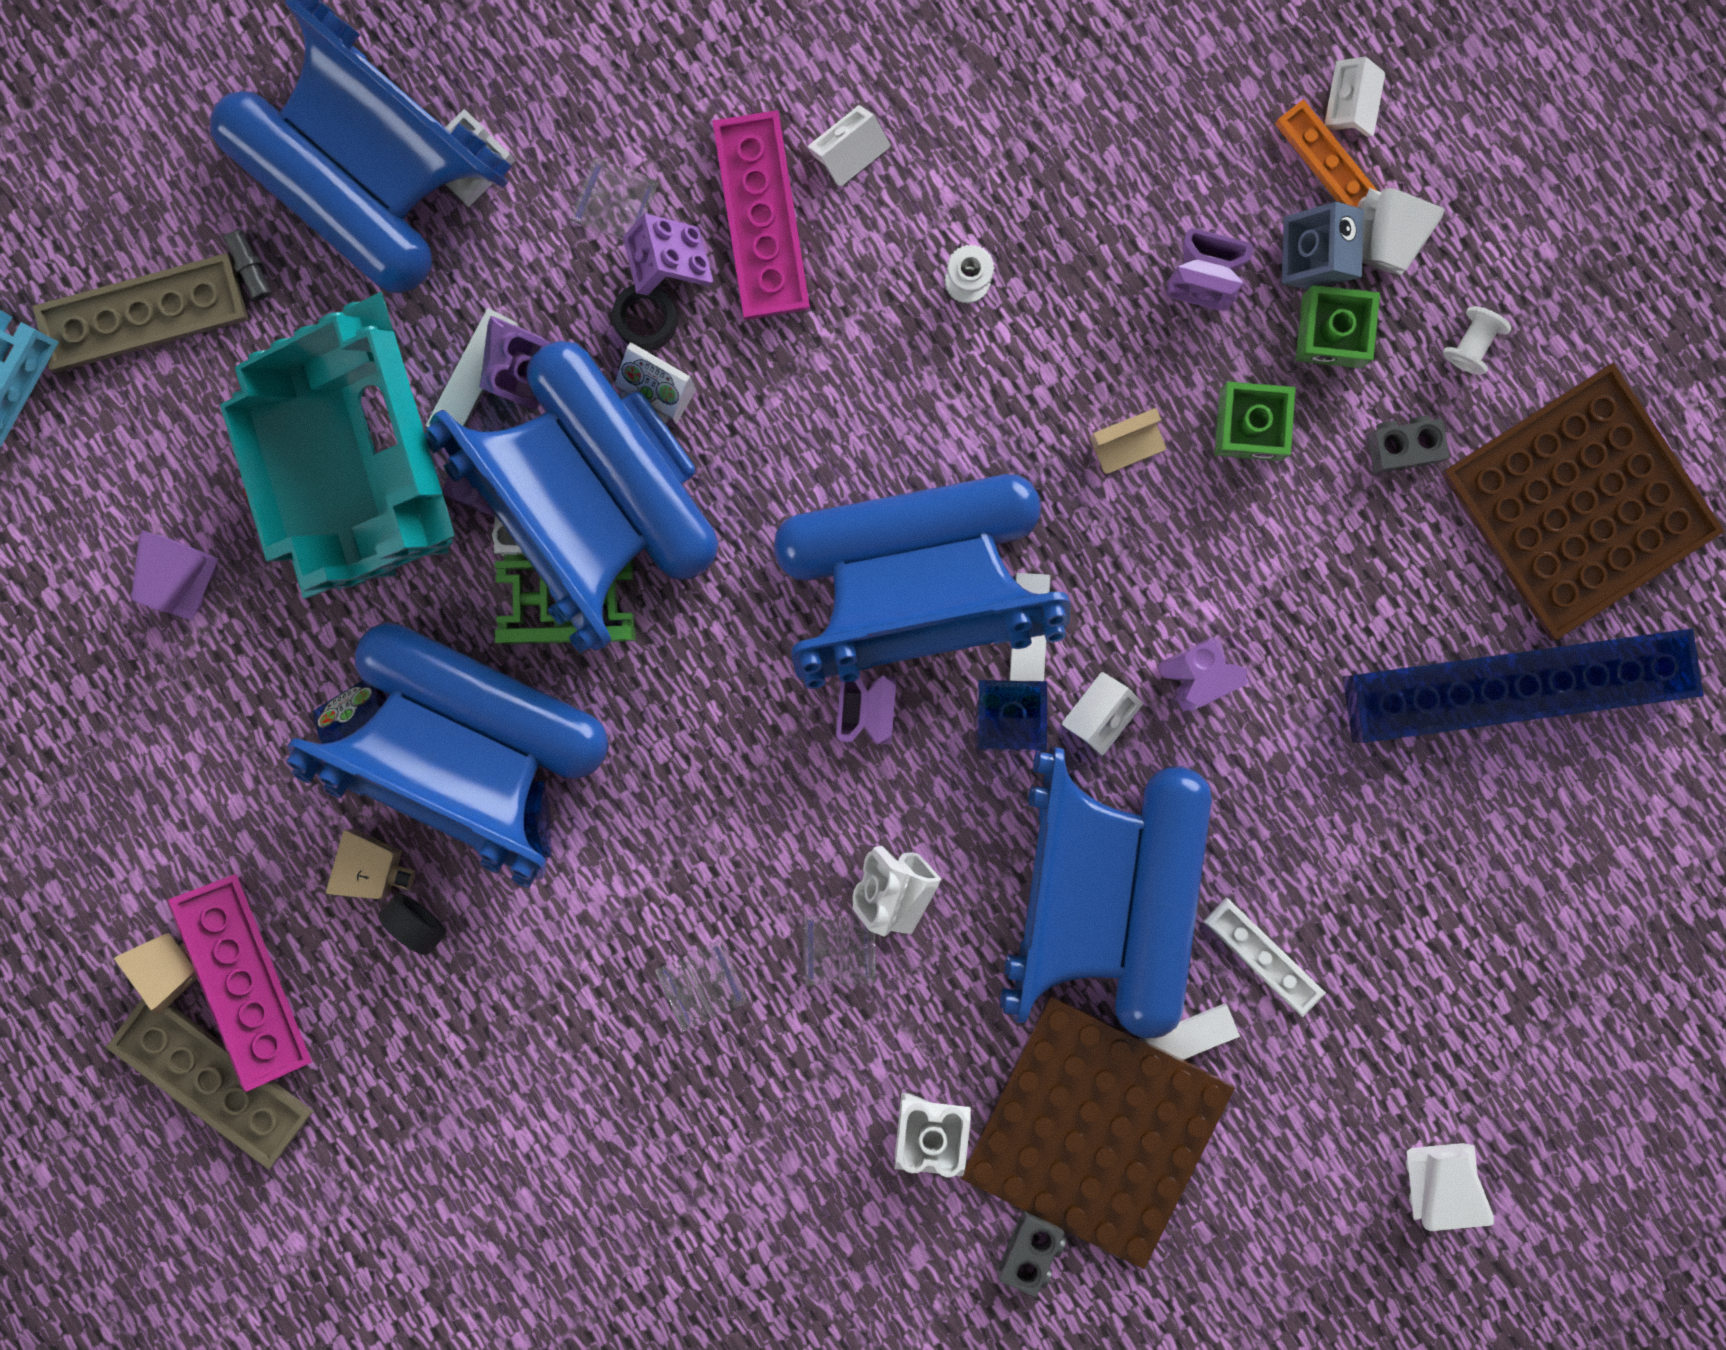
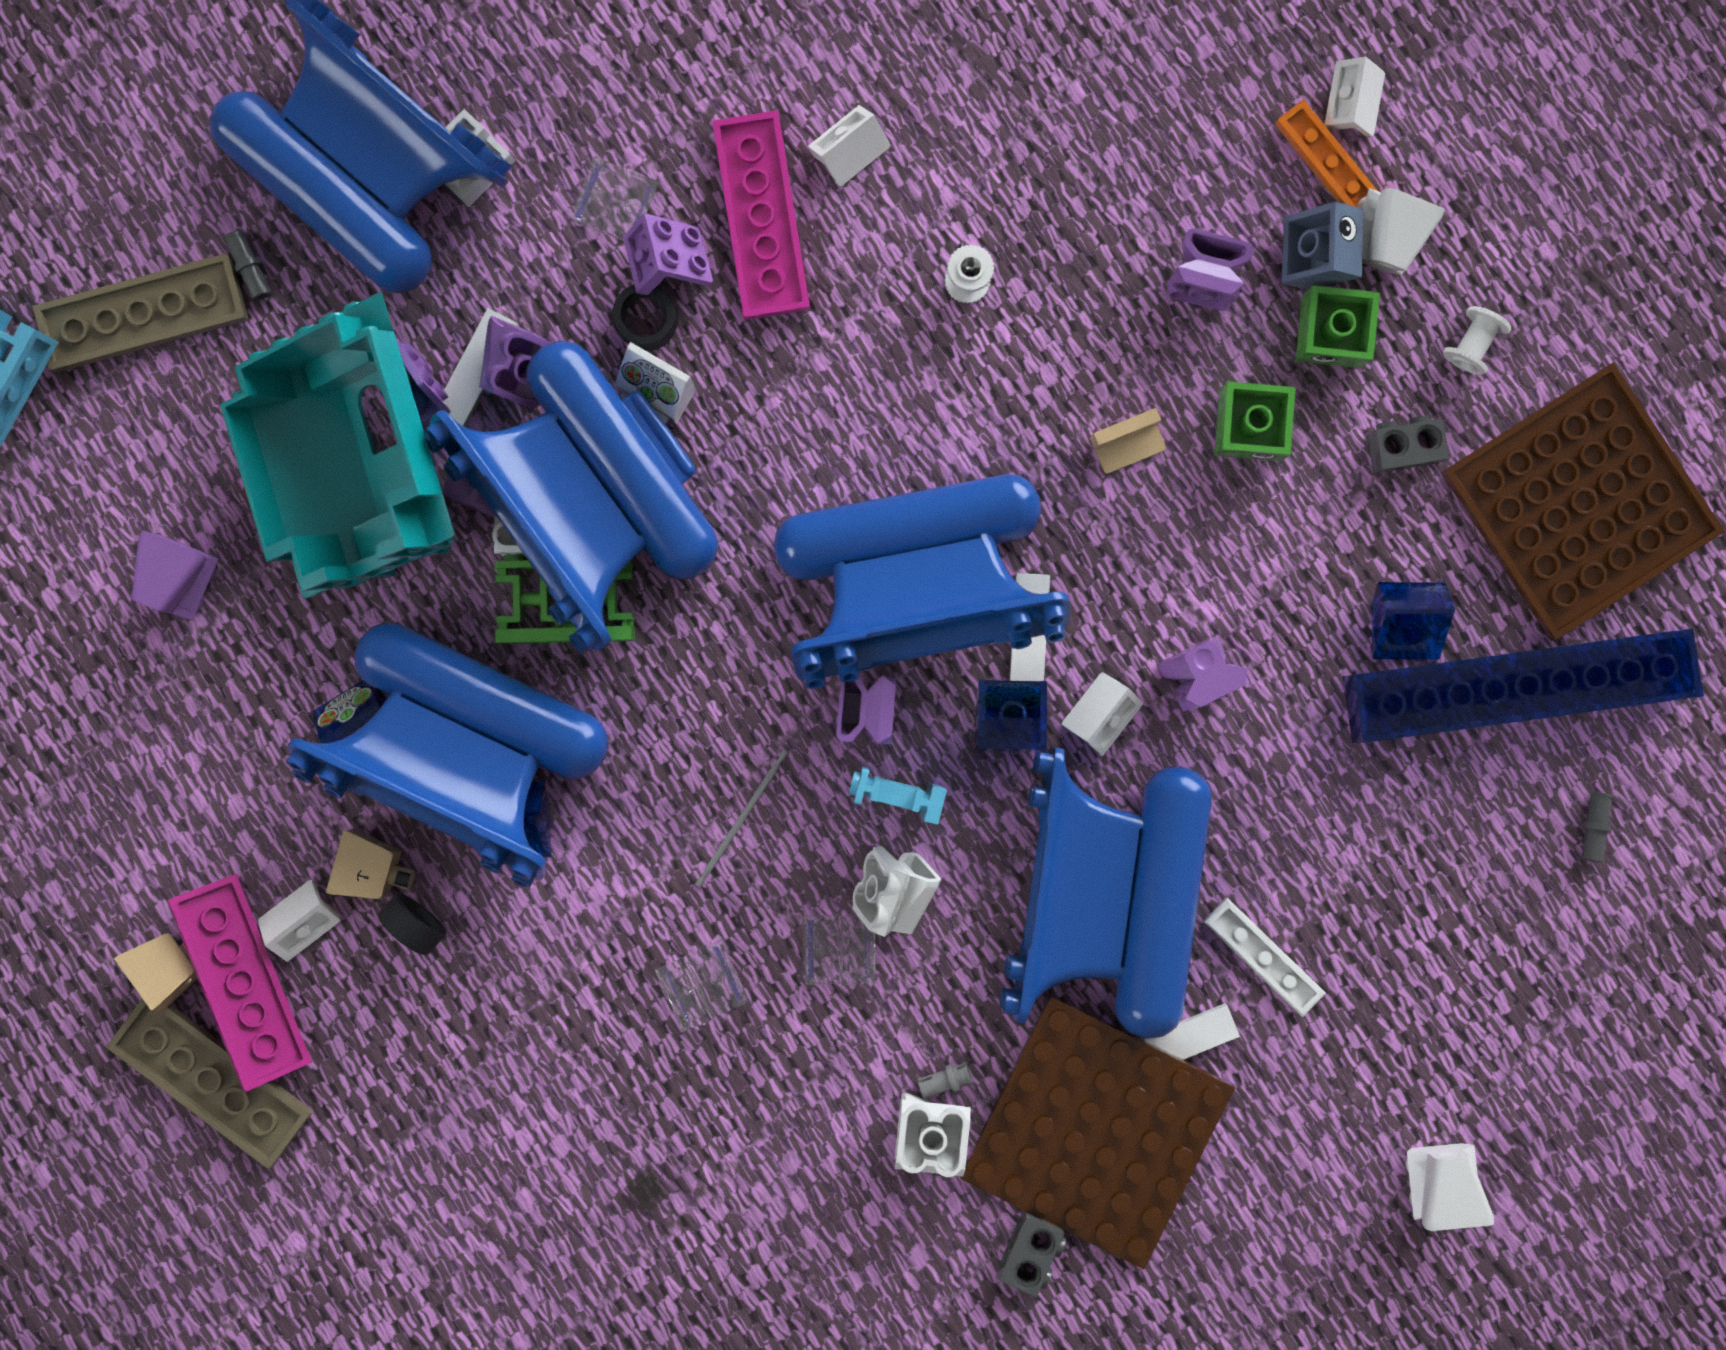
none -> white panel [258,880,341,962]
none -> medium lavender bracket [395,336,451,430]
none -> clear smoke tile [624,1164,673,1214]
none -> light grey piece [695,749,789,888]
none -> medium azure fence [849,766,947,825]
none -> light grey pin [918,1062,973,1099]
none -> clear blue slope [1372,582,1455,660]
none -> dark grey pin [1581,792,1614,863]

